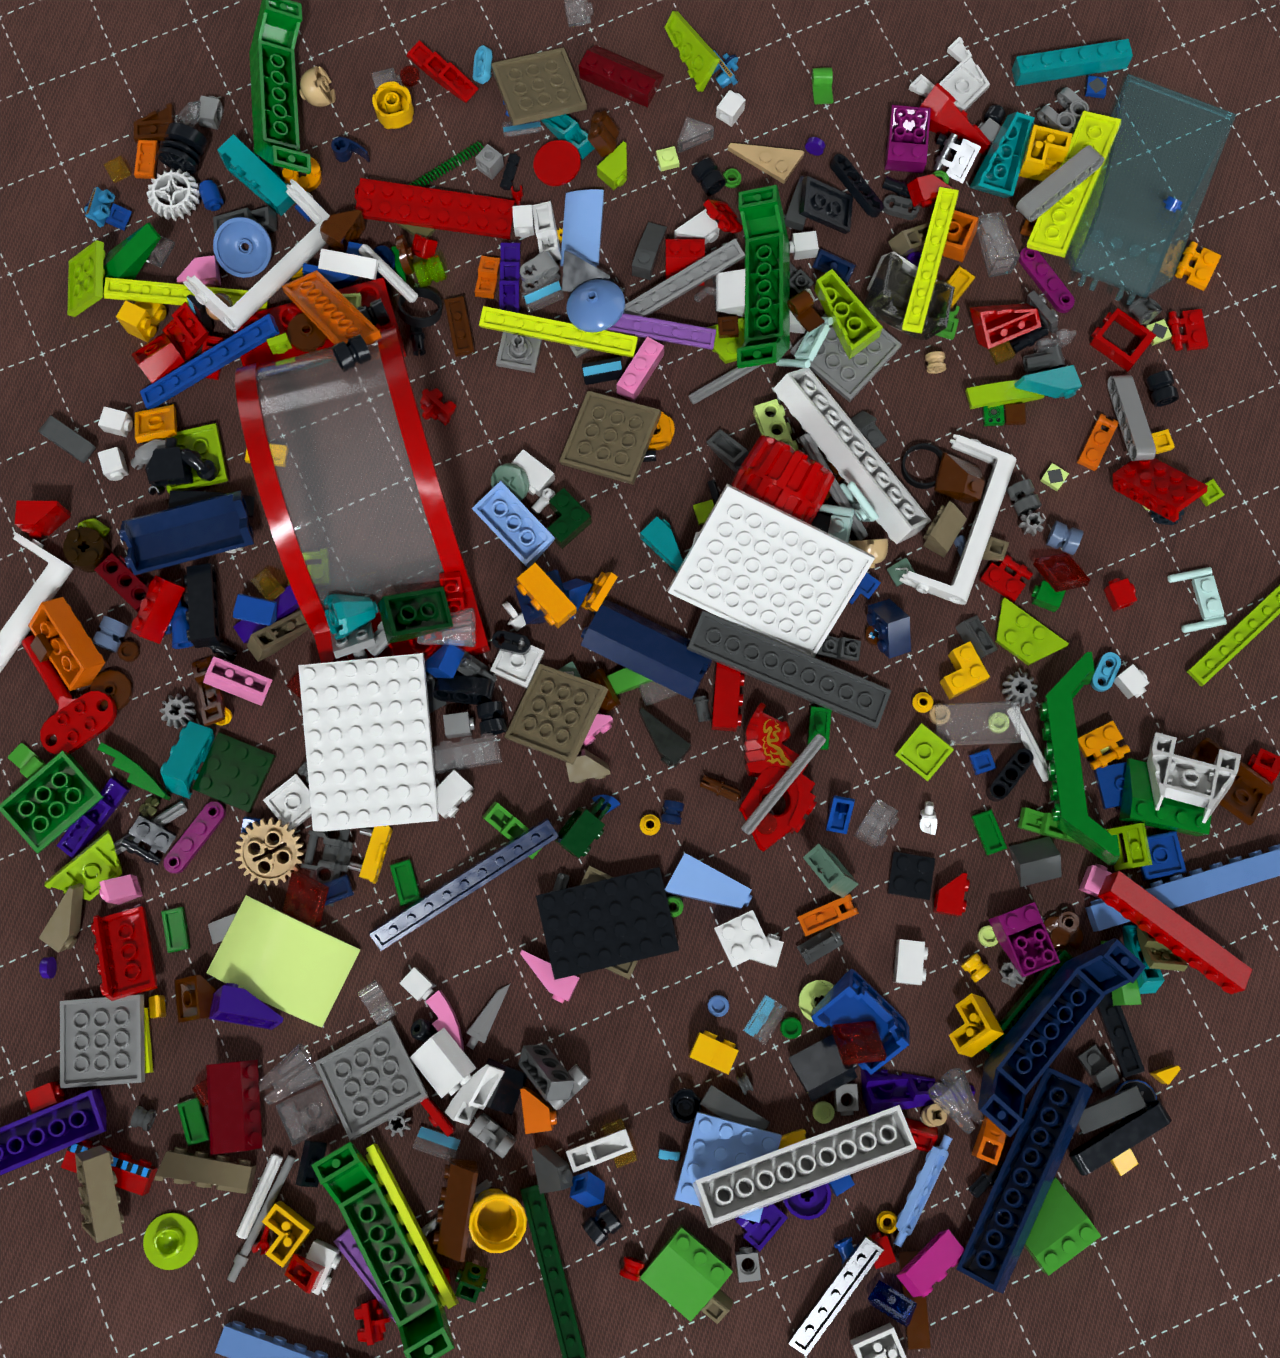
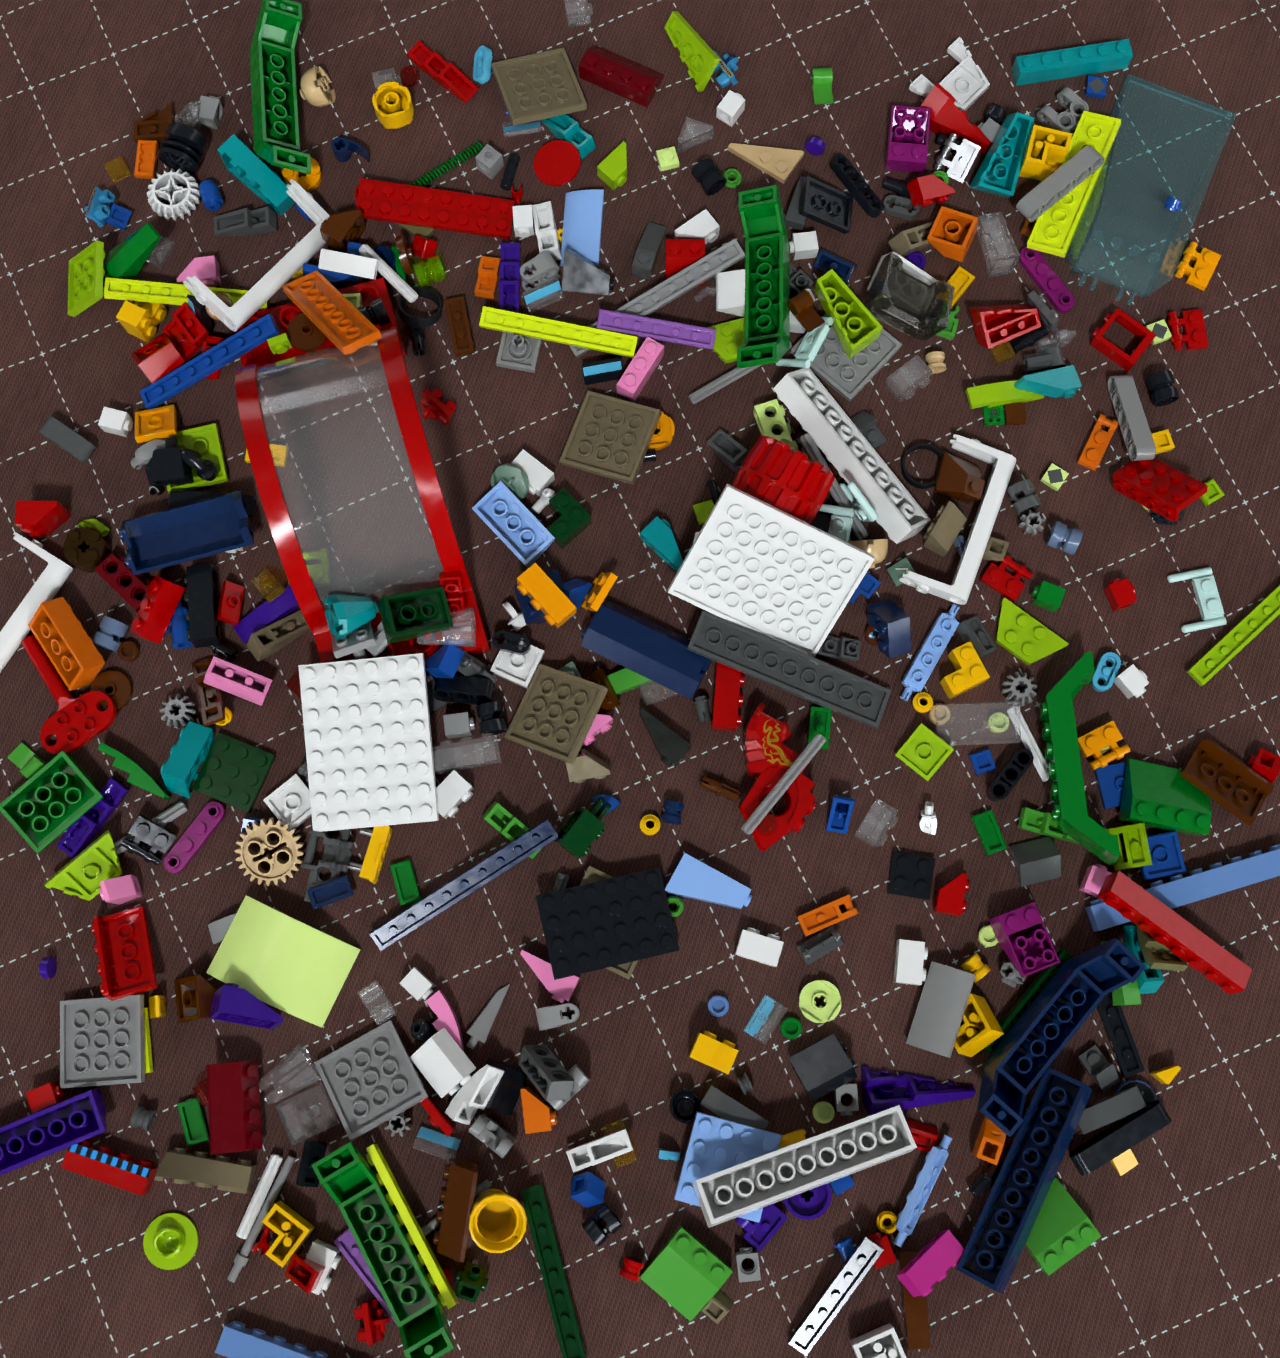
reddish brown tile [30,633,53,662] -> none
dark tan slope [39,883,84,953] -> none
dark tan wedge [75,1145,124,1243] -> none
white brick [98,447,129,481] -> none
olive plant [139,797,159,818] -> none
green tile [161,907,190,953] -> none
medium blue dish [213,217,272,278] -> none
blue slope [233,593,277,626] -> none
clear red plate [282,871,329,928] -> none
black wheel [332,334,371,372] -> none
dark grey slope [532,1145,573,1194] -> none
medium blue dish [566,279,625,332] -> none
reddish brown brick [588,110,619,157] -> none
red plate [703,199,743,234] -> none
white plate [714,910,771,968] -> none
reddish brown tile [718,316,739,338] -> none
sand green window [803,844,859,898] -> none
blue windscreen [811,969,910,1075] -> none
clear red plate [832,1021,886,1065] -> none
clear blue slope [868,1280,917,1327] -> none
neon yellow plate [902,187,959,334] -> none
tan wheel [921,1104,947,1127] -> none
clear piece [928,1068,984,1134] -> none
clear red plate [1033,553,1090,592] -> none
reddish brown plate [1044,911,1083,950] -> none
dark grey piece [1128,298,1162,325] -> none
white wedge [1147,732,1241,823] -> none
none -> red plate [217,580,245,625]
none -> light grey piece [535,1003,580,1031]
none -> clear brick [884,355,933,402]
none -> light blue plate [900,604,960,702]
none -> light grey slope [906,961,976,1058]

